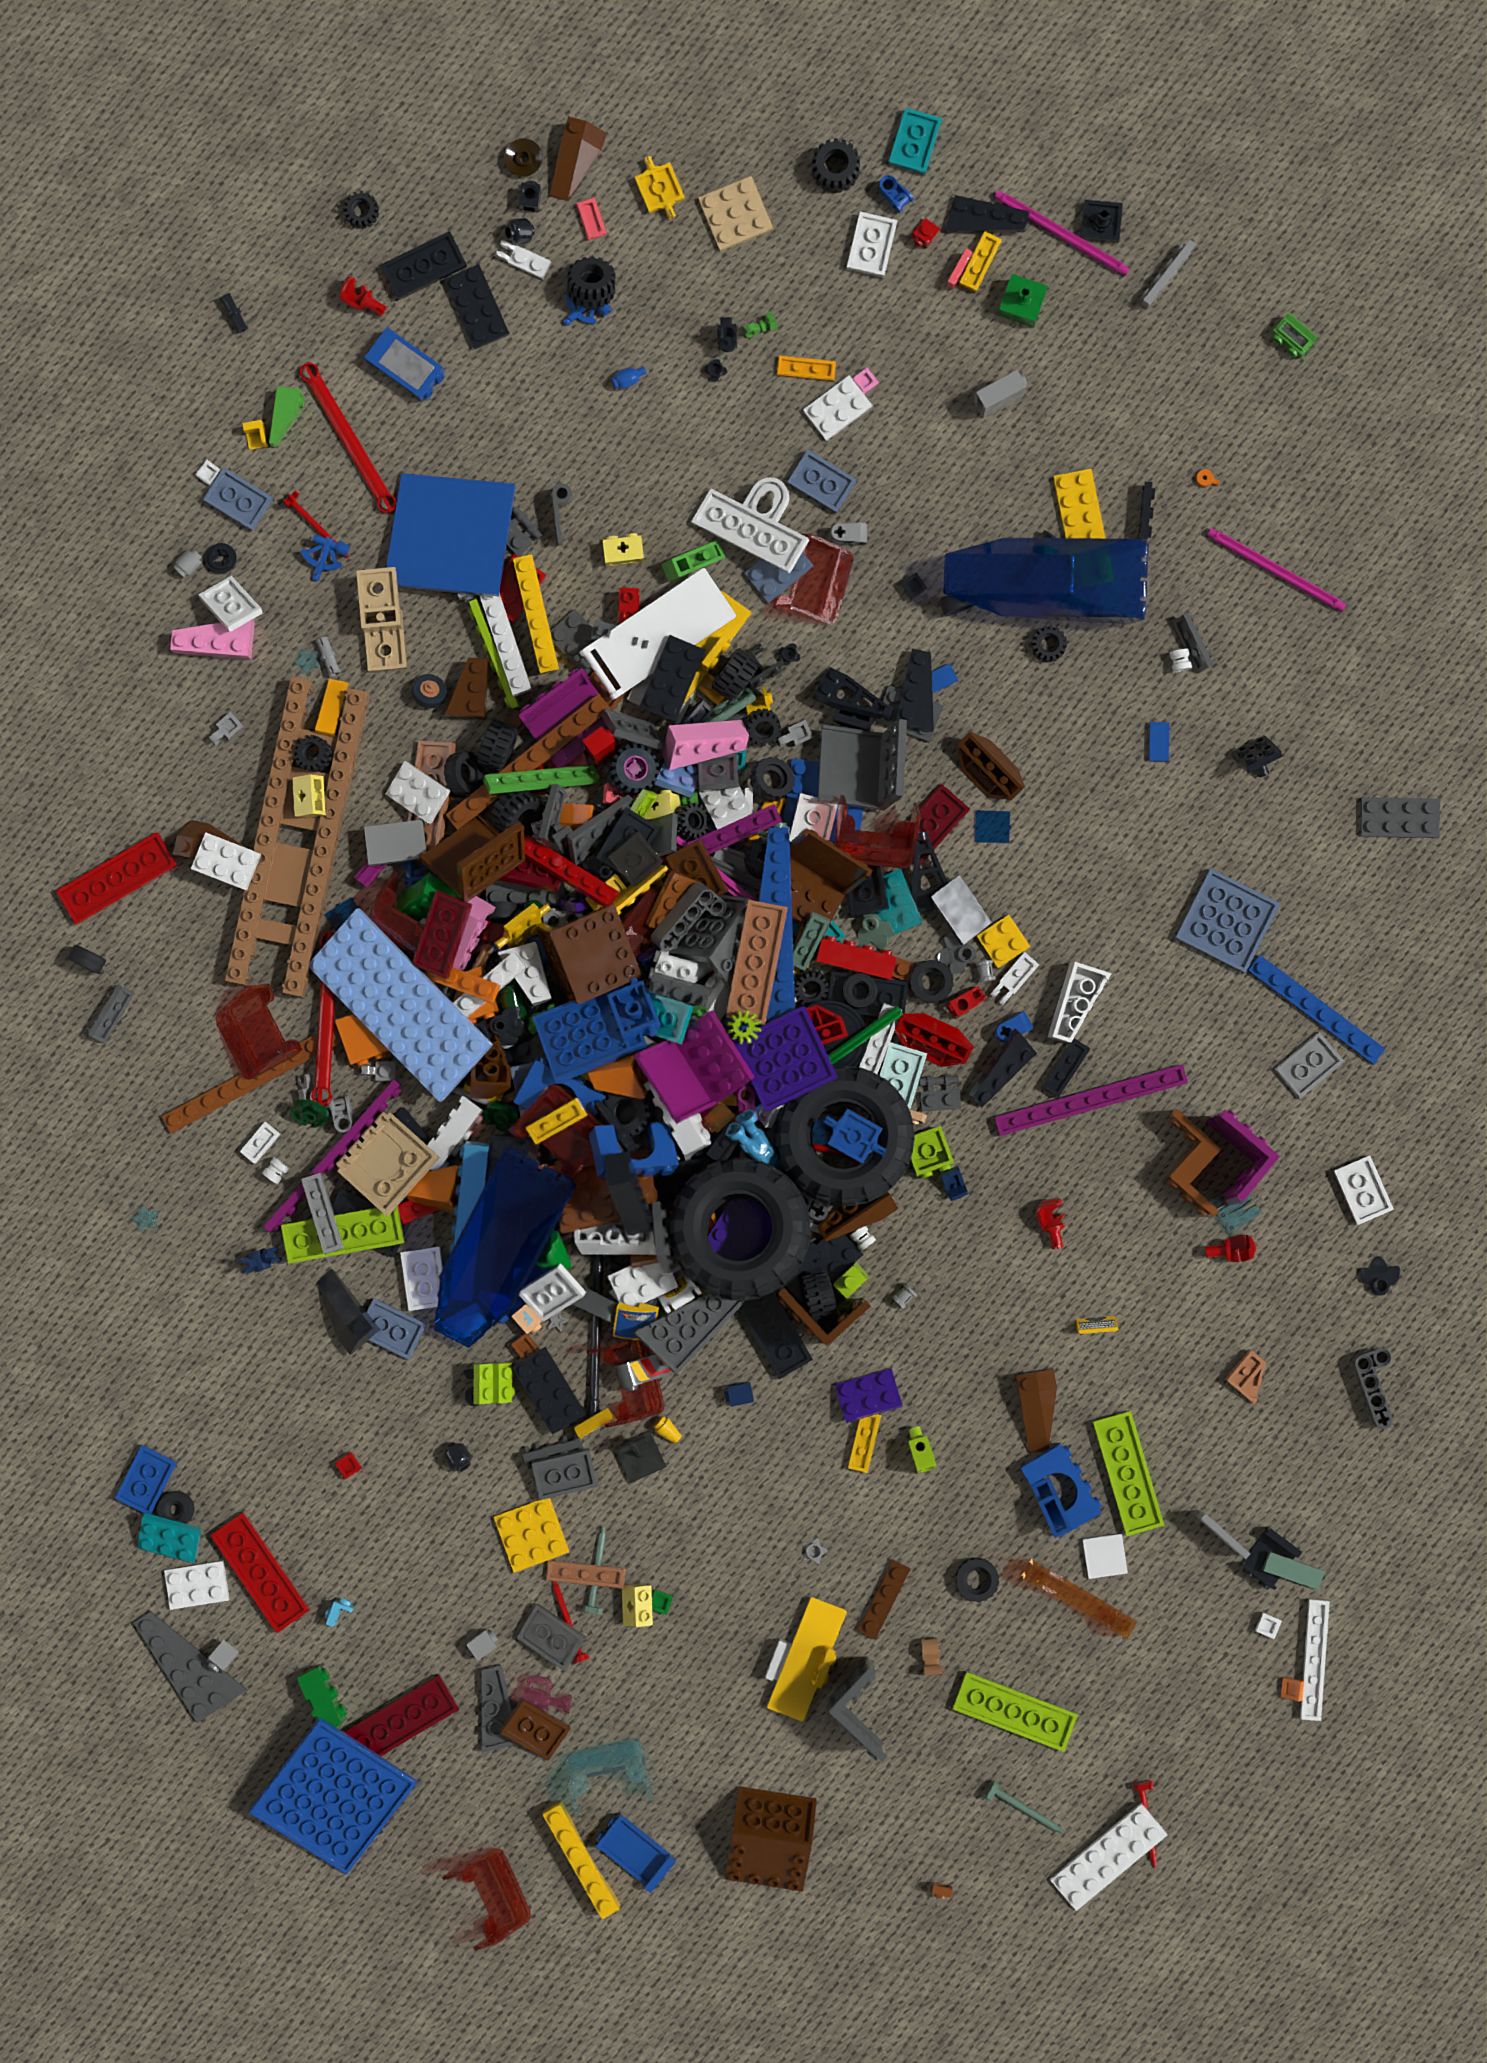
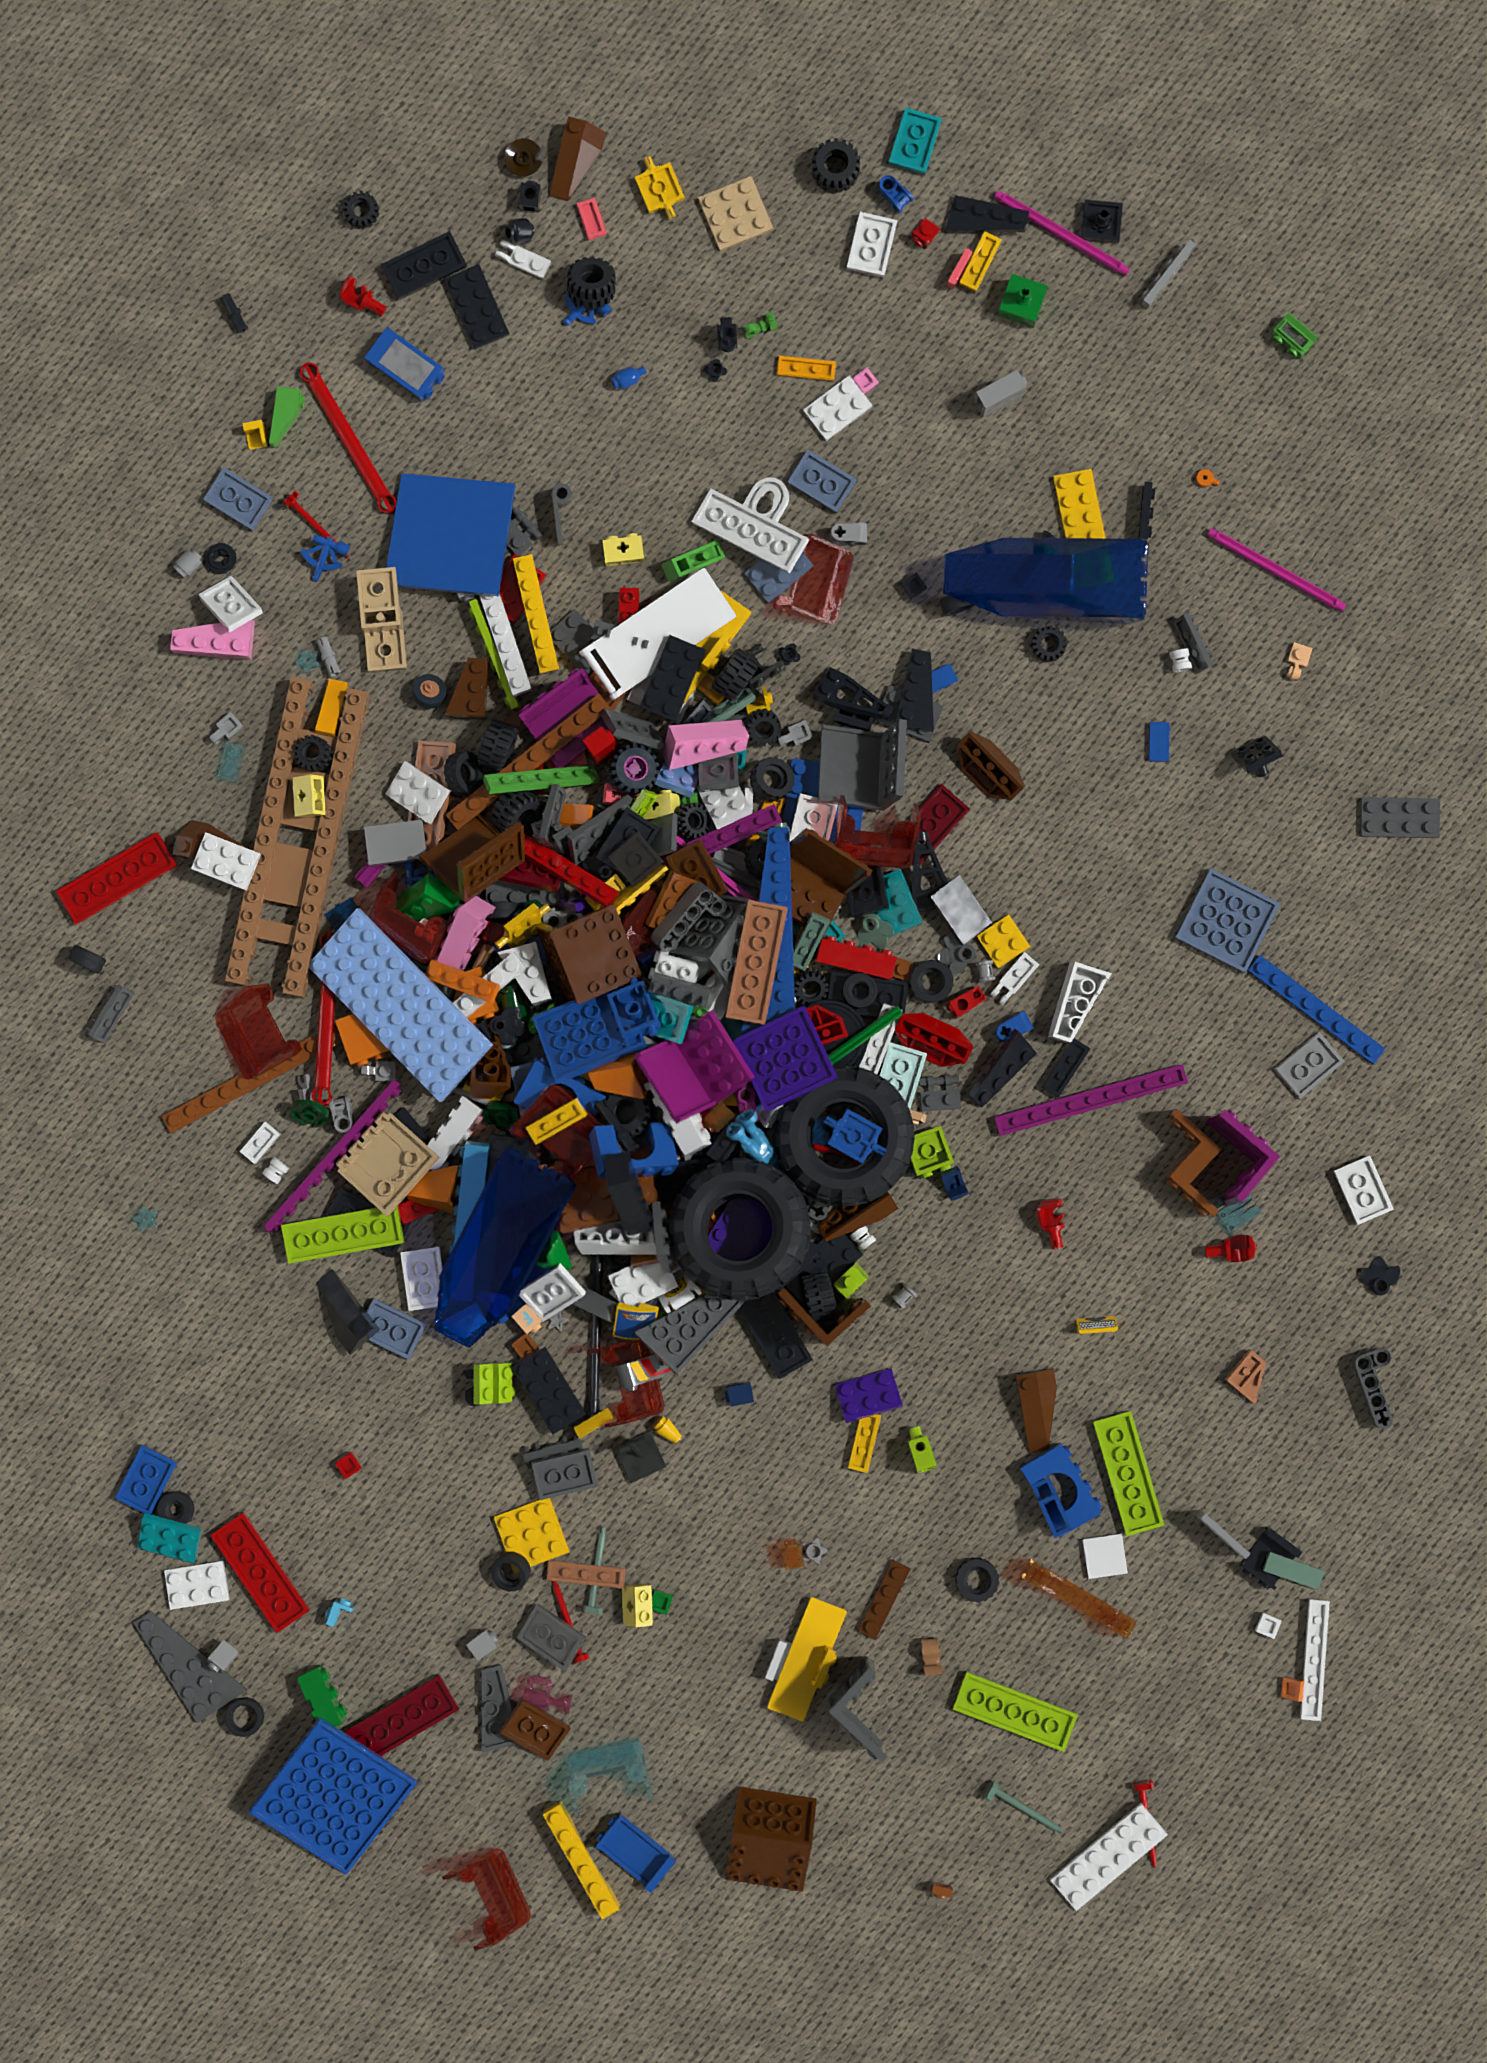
white tile [195,460,222,487] -> none
dark blue pin [237,1247,282,1274] -> none
light grey plate [301,1173,344,1254] -> none
dark red tile [412,890,473,979] -> none
black head [443,1442,472,1473] -> none
lime gear [728,1010,762,1044] -> none
clear blue piece [974,810,1012,843] -> none
none -> clear light blue plate [218,741,246,783]
none -> black tyre [225,1697,264,1737]
none -> black tyre [491,1552,531,1592]
none -> clear orange brick [781,1539,805,1570]
none -> light nougat plate [1287,642,1313,681]

